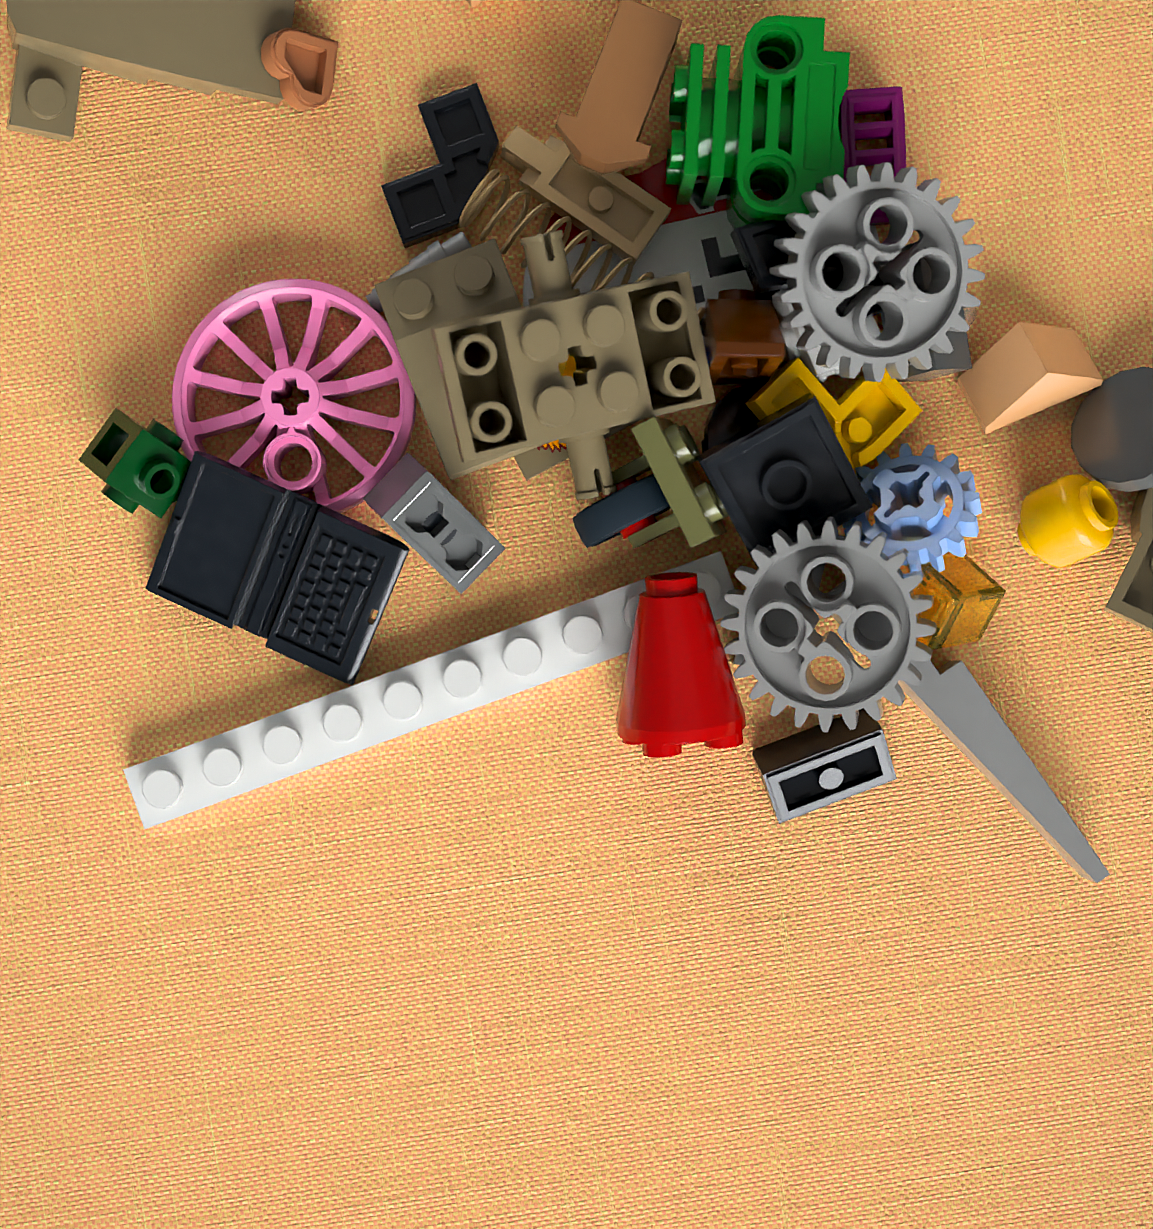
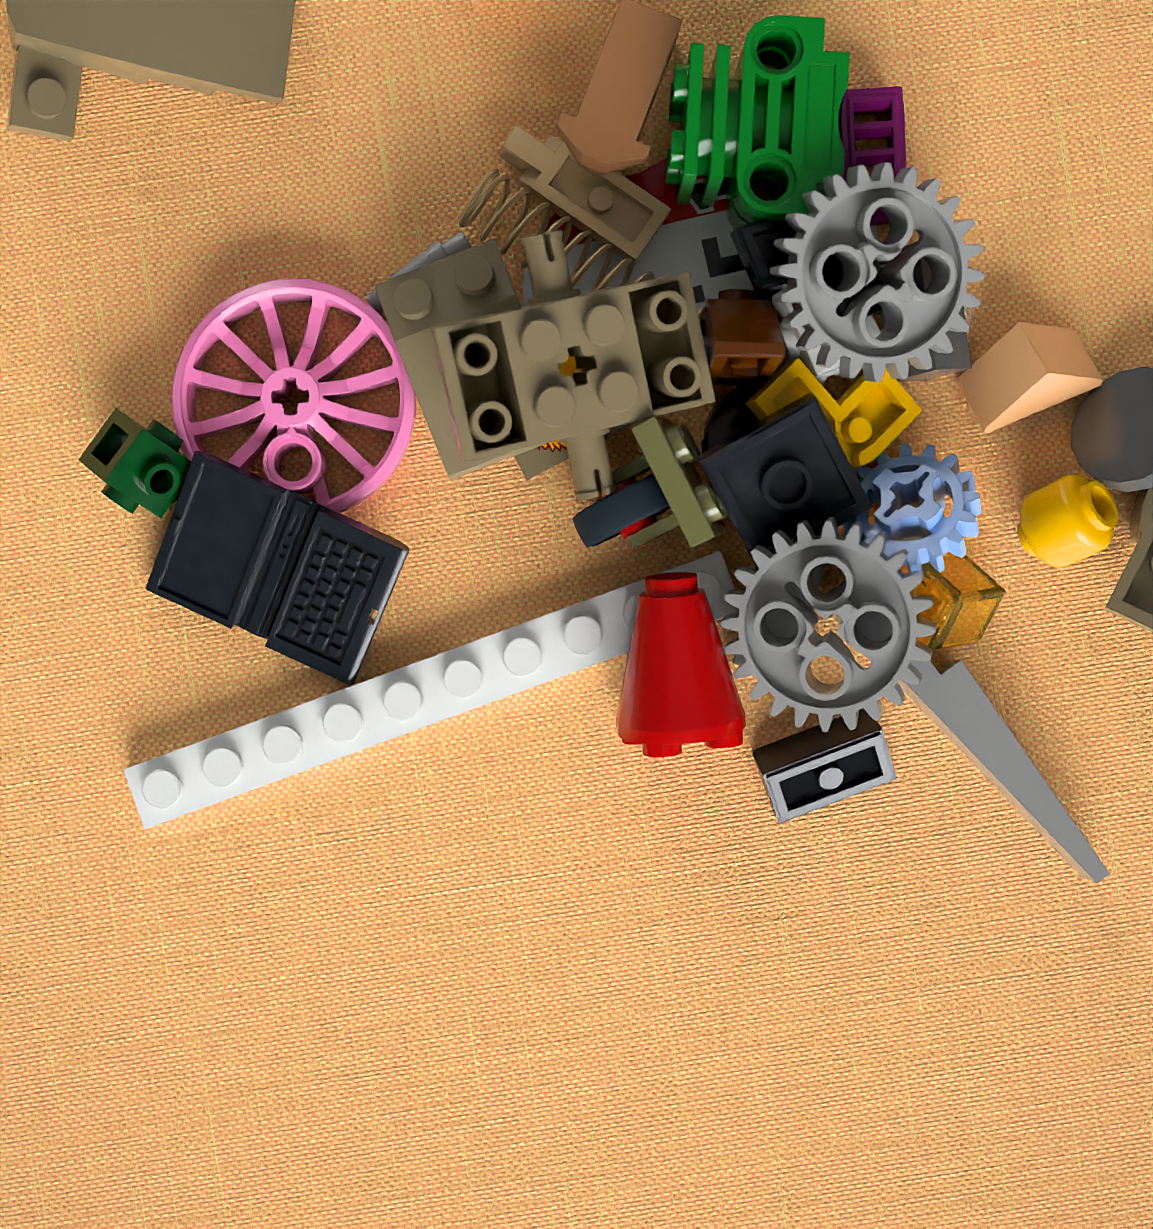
nougat tile [261,27,338,111] -> none
dark grey piece [363,452,506,594] -> none
black tile [381,83,500,248] -> none

